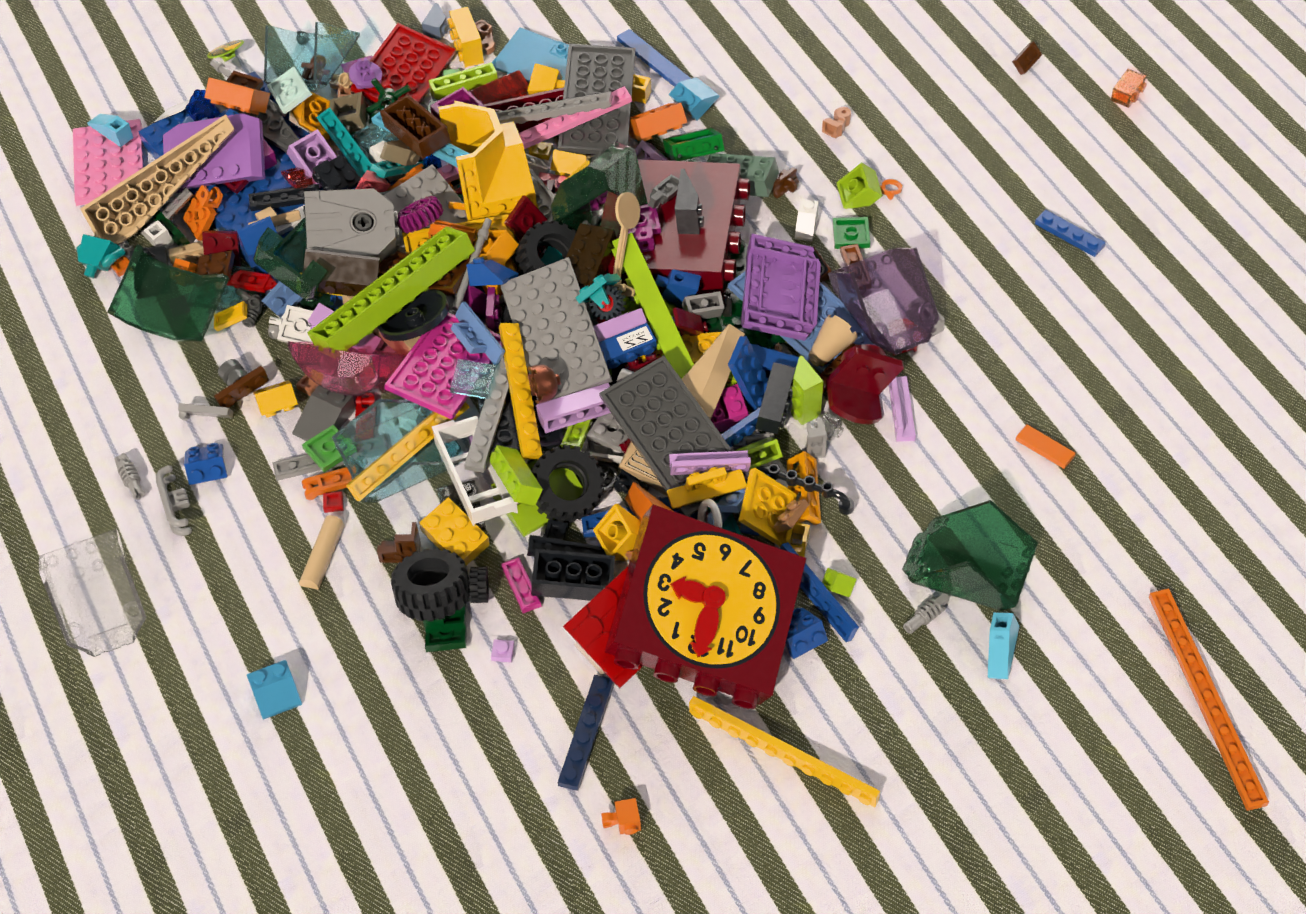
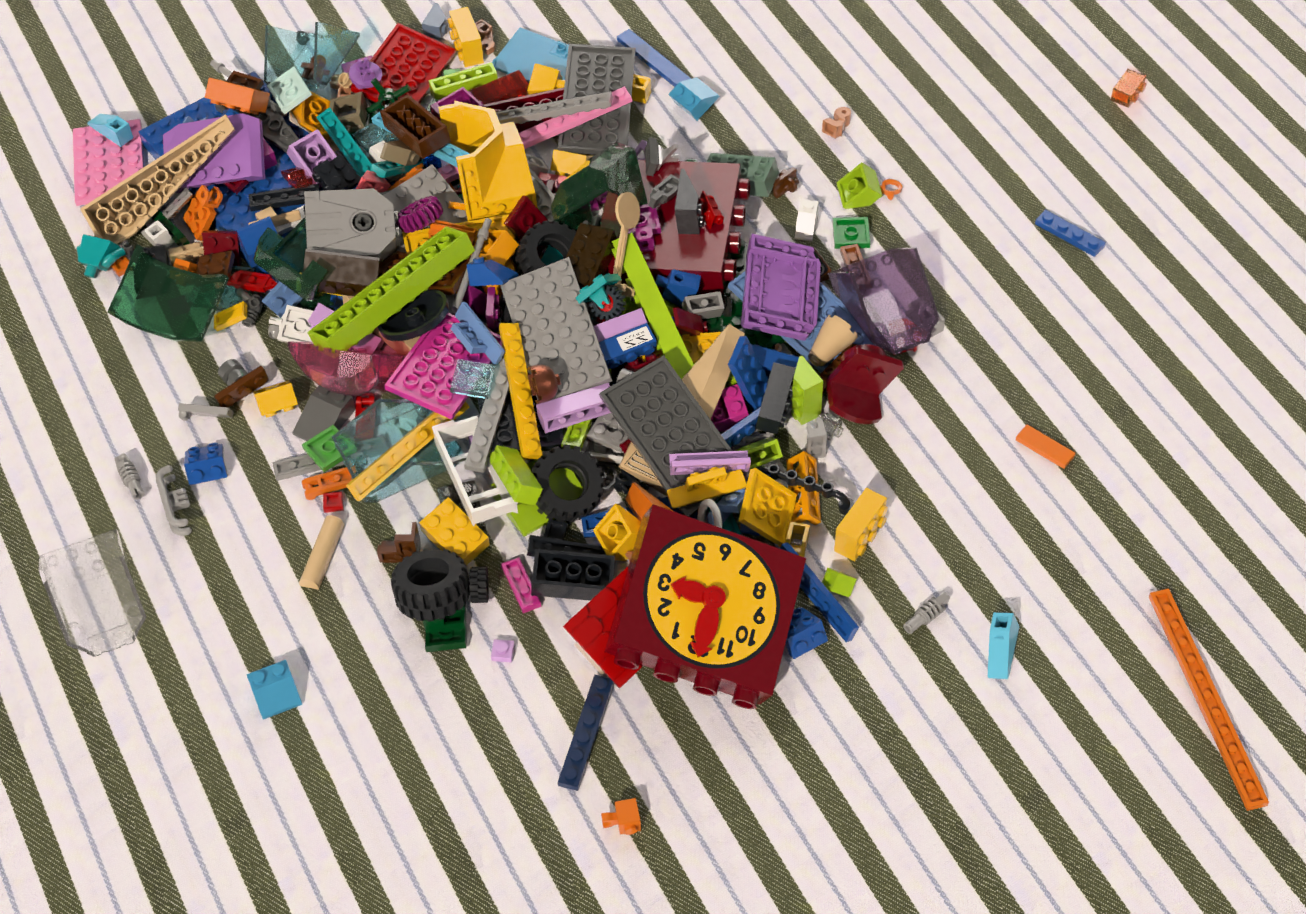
white sticker [154,94,205,122] -> none
clear blue plate [185,89,218,121] -> none
shield [207,40,244,62] -> none
nougat tile [296,372,322,396] -> none
yellow bracket [527,142,553,160] -> none
orange brick [629,103,687,141] -> none
green window [663,128,725,161] -> none
yellow plate [689,696,880,807] -> none
medium nougat plate [773,499,809,533] -> none
lavender fence [888,376,916,442] -> none
clear green windscreen [902,500,1038,611] -> none
reddish brown plate [1012,41,1042,75] -> none
none -> piece [645,137,679,176]
none -> red hinge [699,191,724,229]
none -> yellow brick [834,487,888,562]

